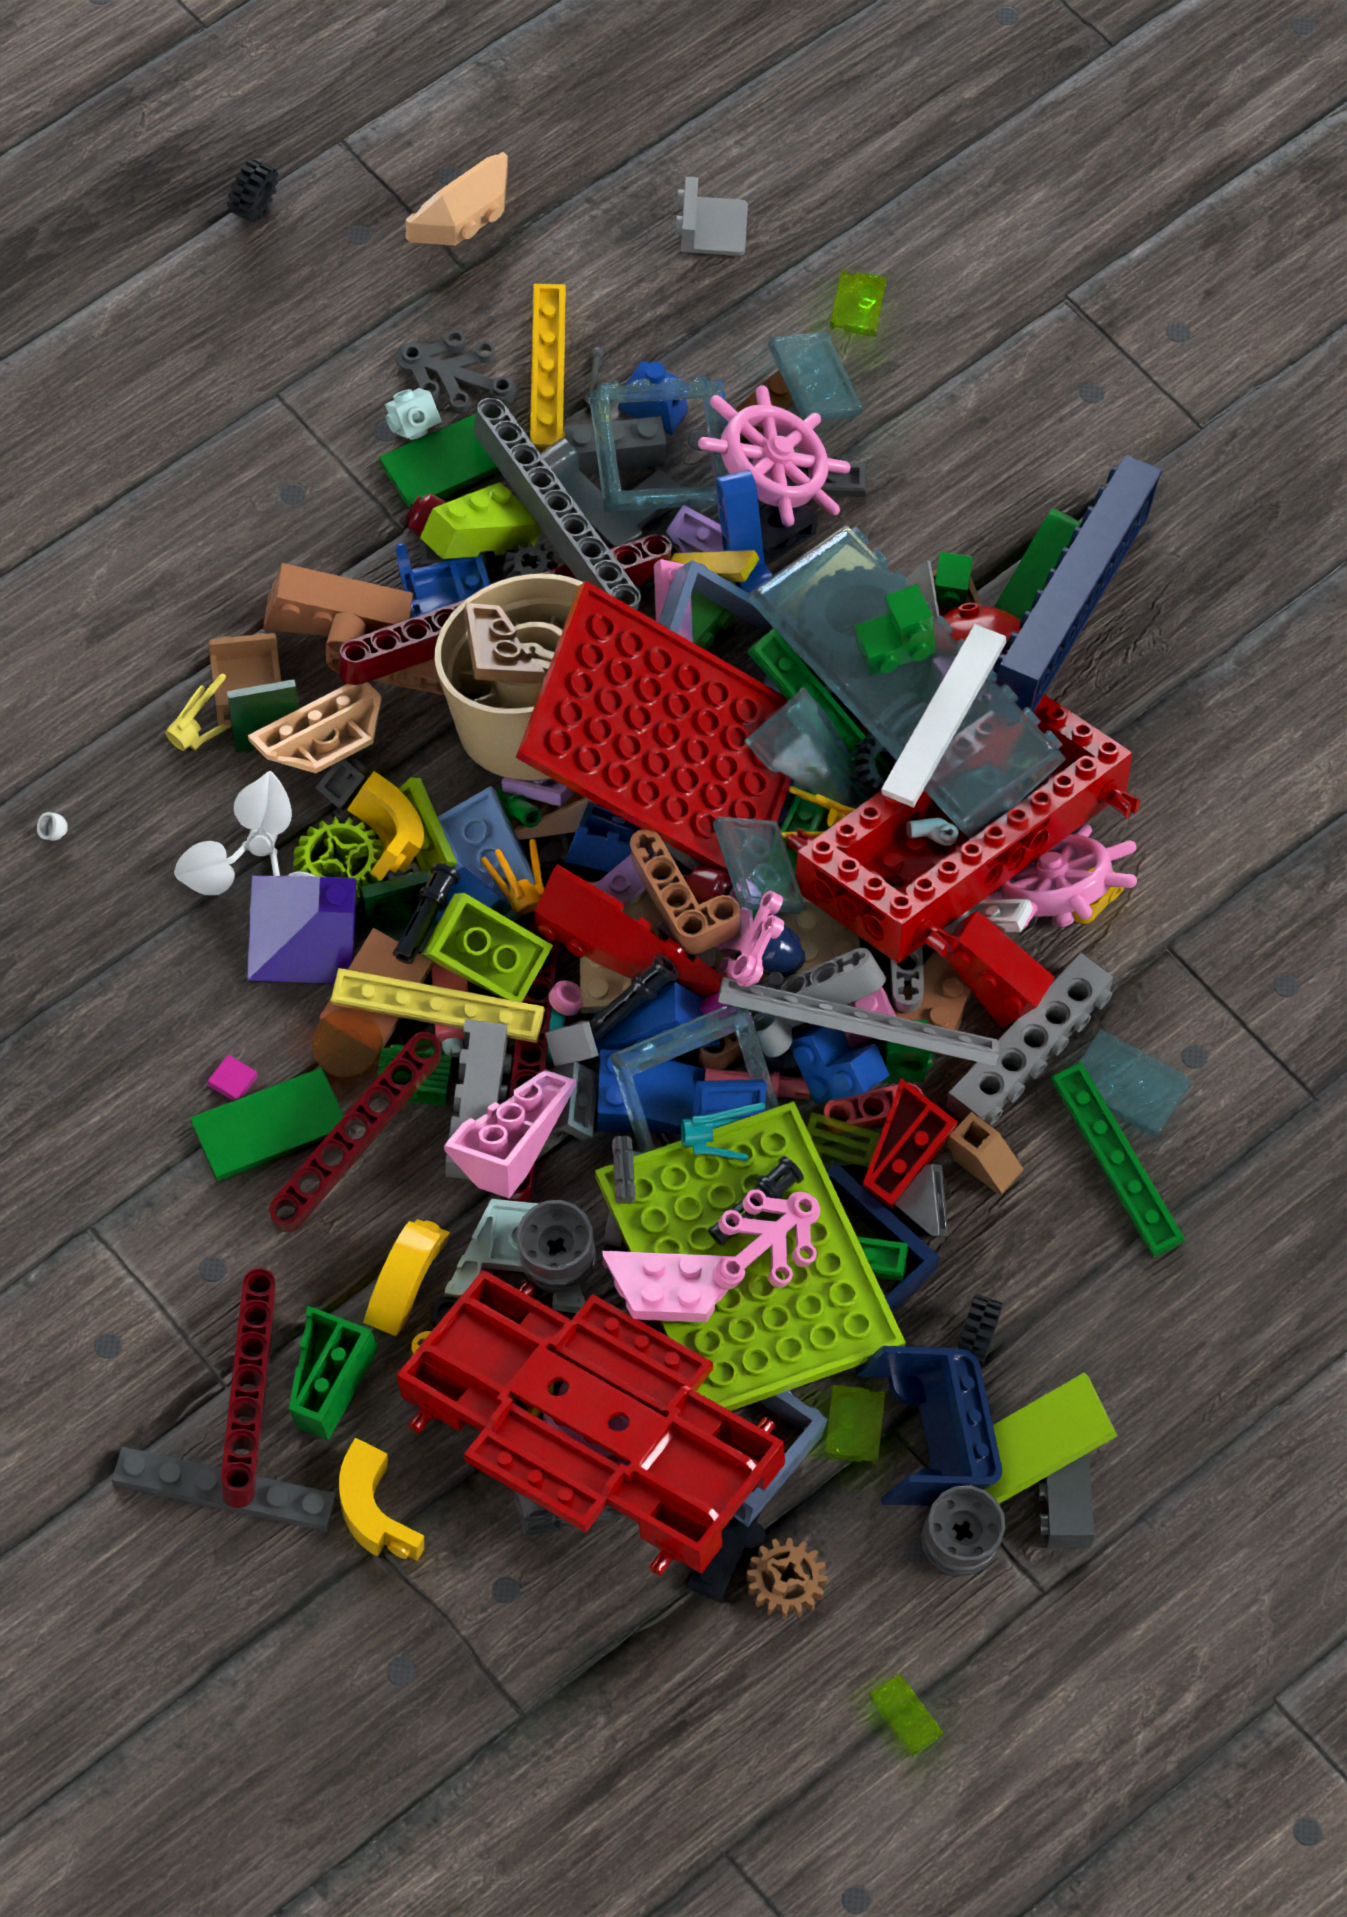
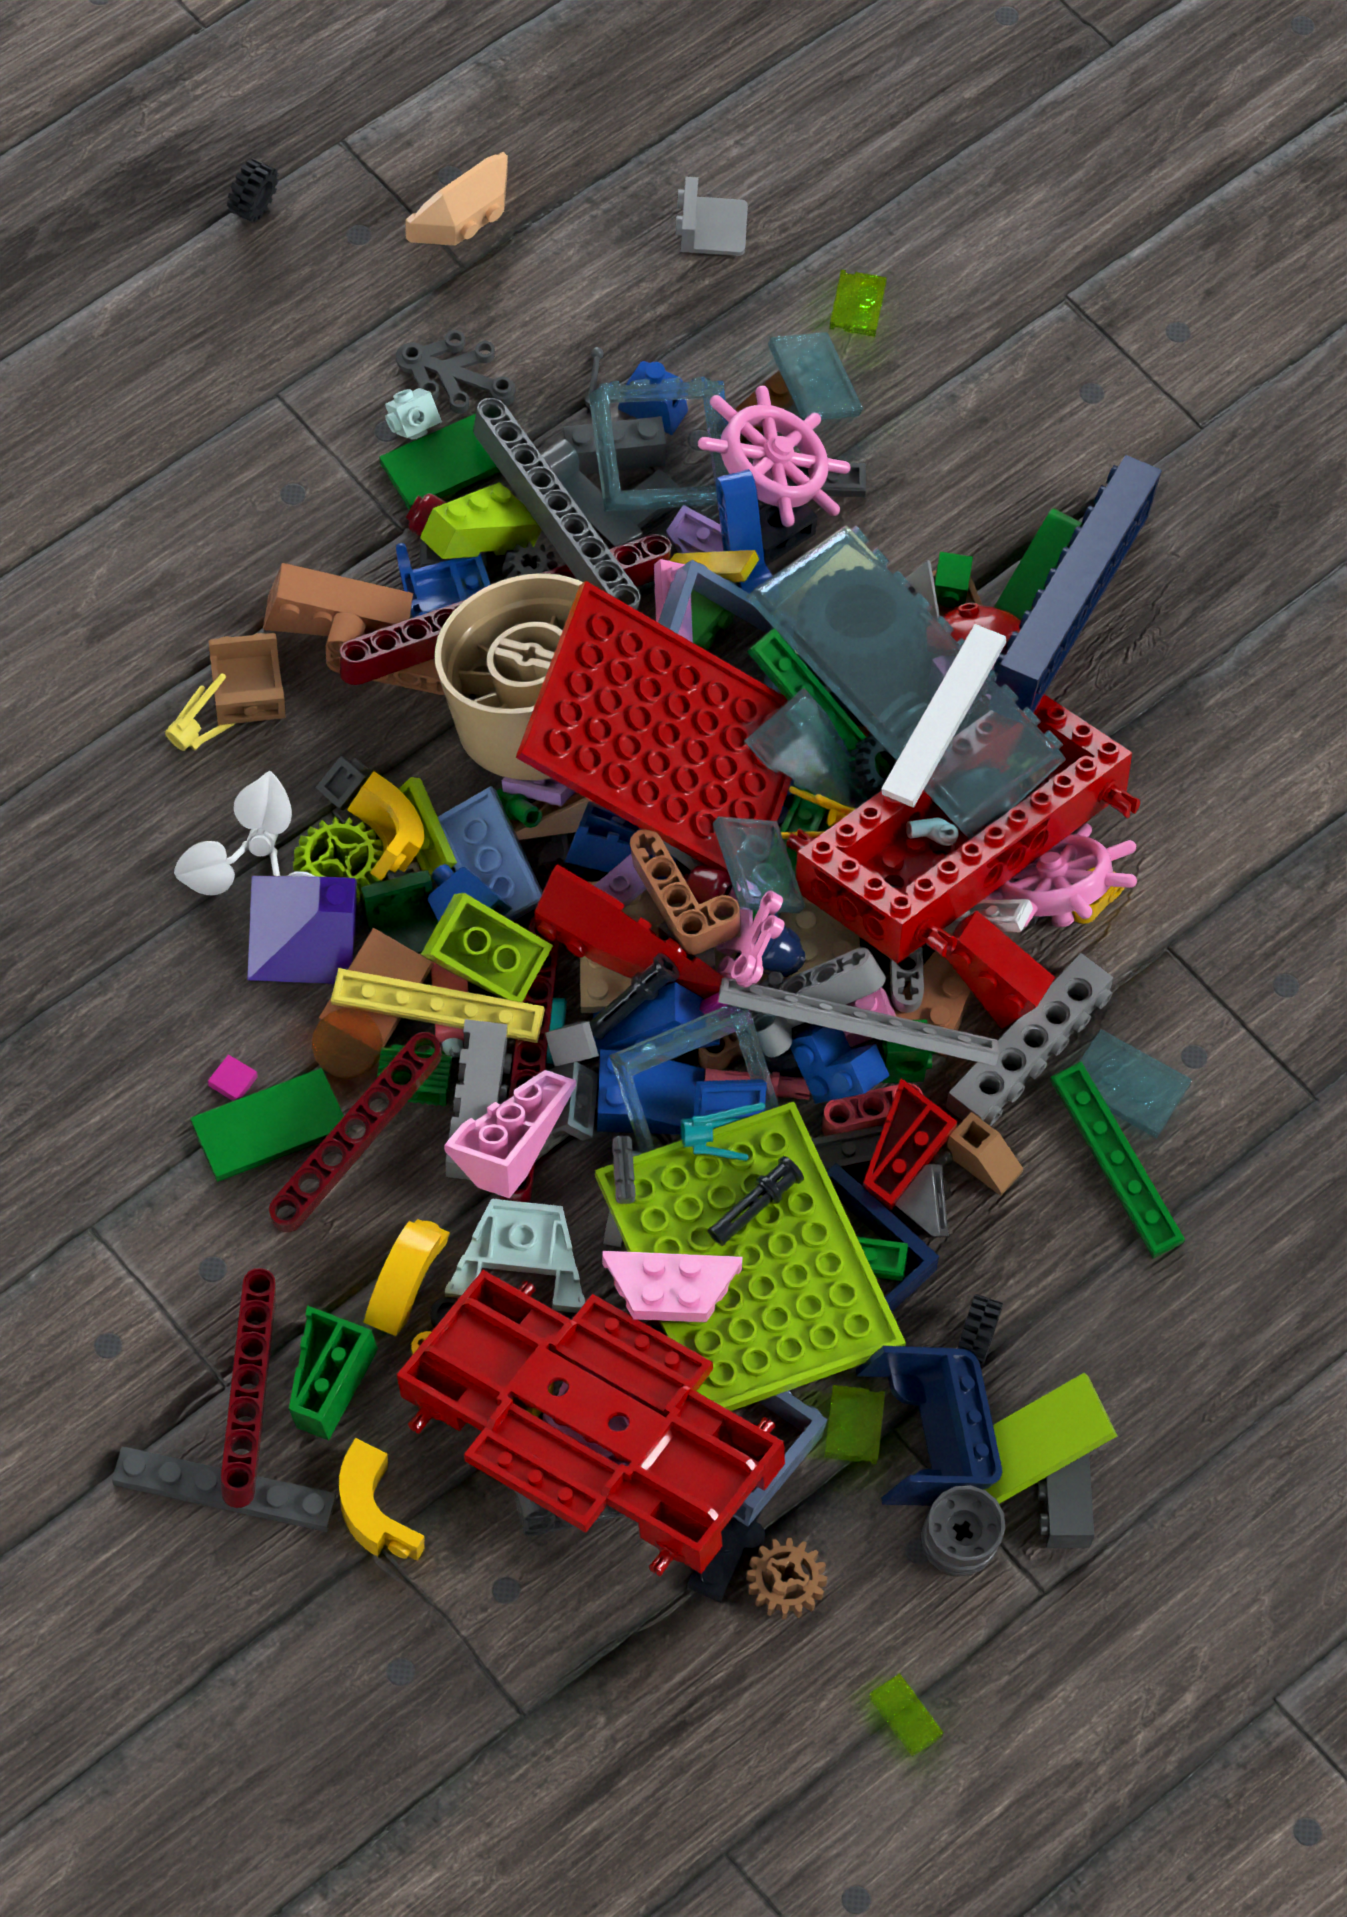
white hinge [37,812,68,841] -> none
dark green tile [227,680,299,752] -> none
light nougat wedge [248,682,382,773] -> none
black pin [393,863,461,964] -> none
medium nougat wing [464,603,545,683] -> none
light orange plant [481,839,544,915] -> none
flat silver wheel [517,1200,596,1293] -> none
yellow tile [530,284,566,453] -> none
bright pink tile [549,980,584,1016] -> none
bright pink plant [713,1190,820,1289] -> none
clear neon green tile [807,1112,881,1168] -> none
green brick [854,584,936,676] -> none

